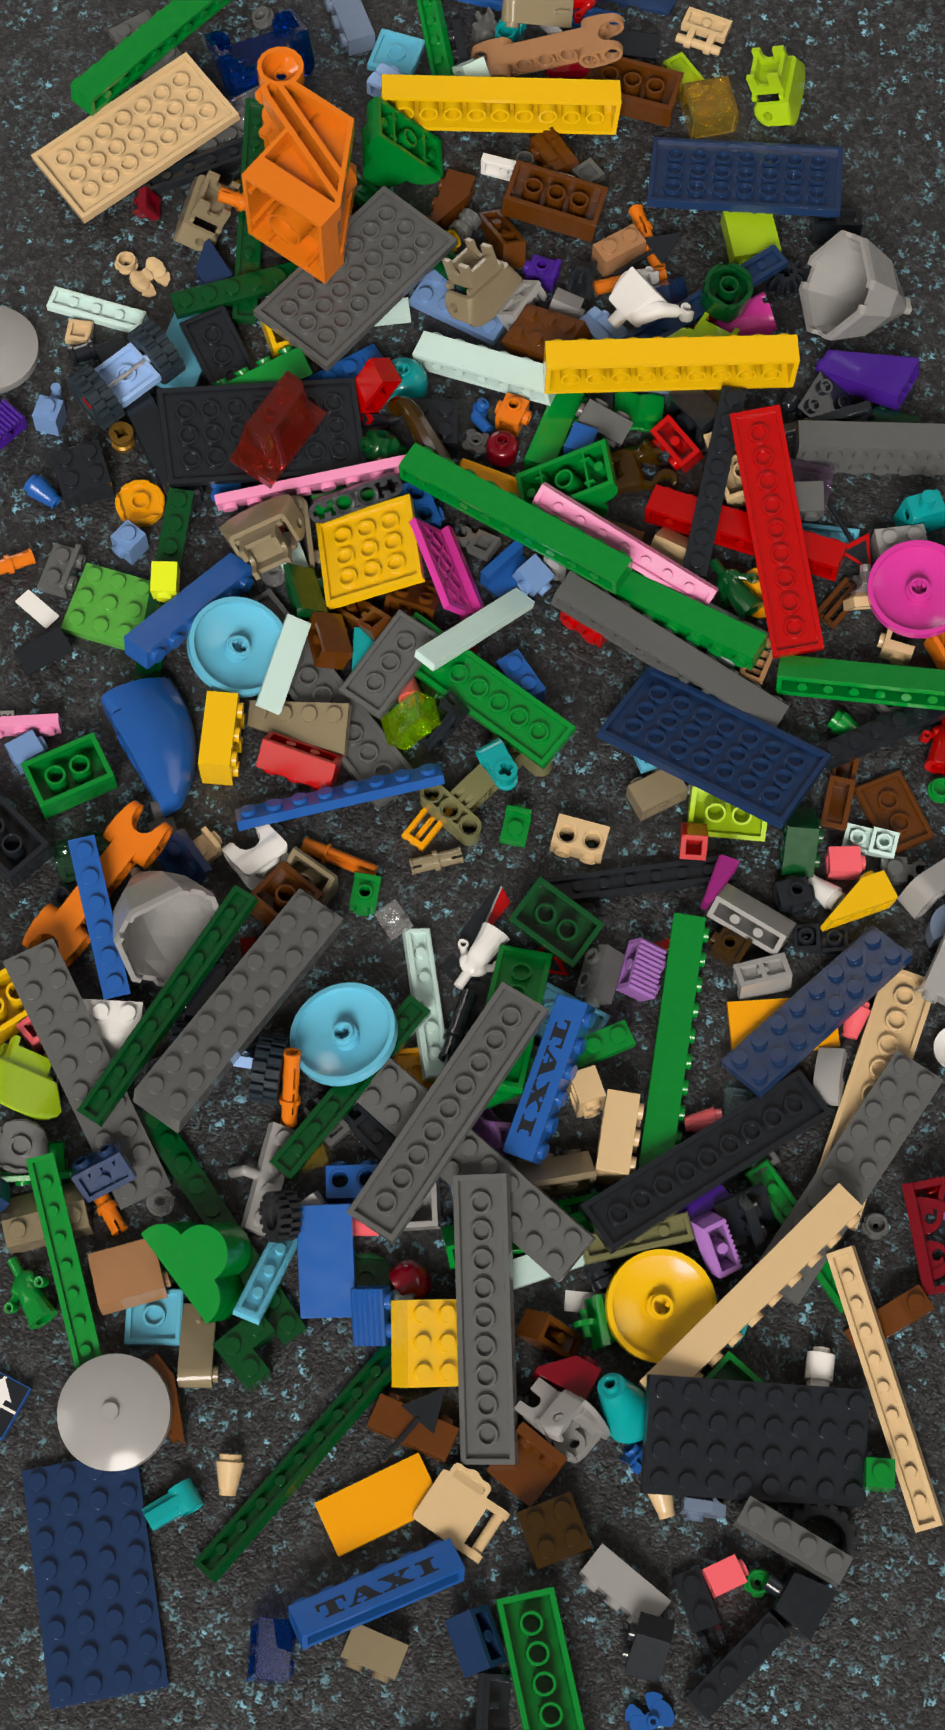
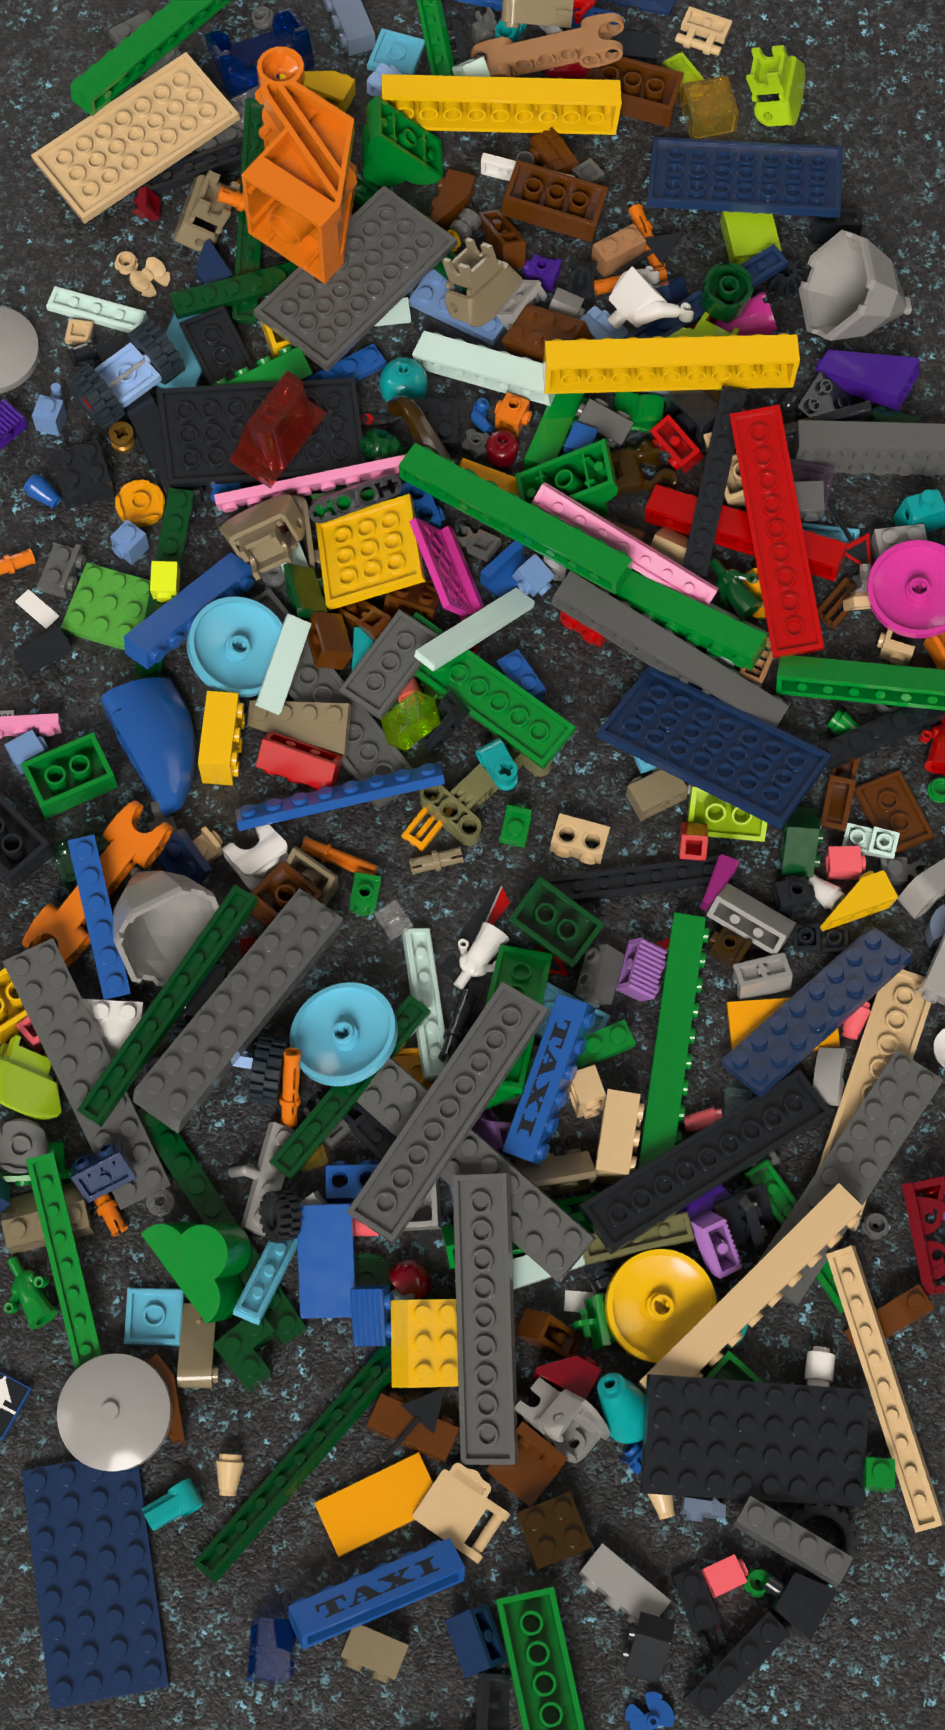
medium nougat brick [87,1239,171,1315] -> none
red brick [355,357,402,414] -> none
none -> yellow slope [279,71,356,112]

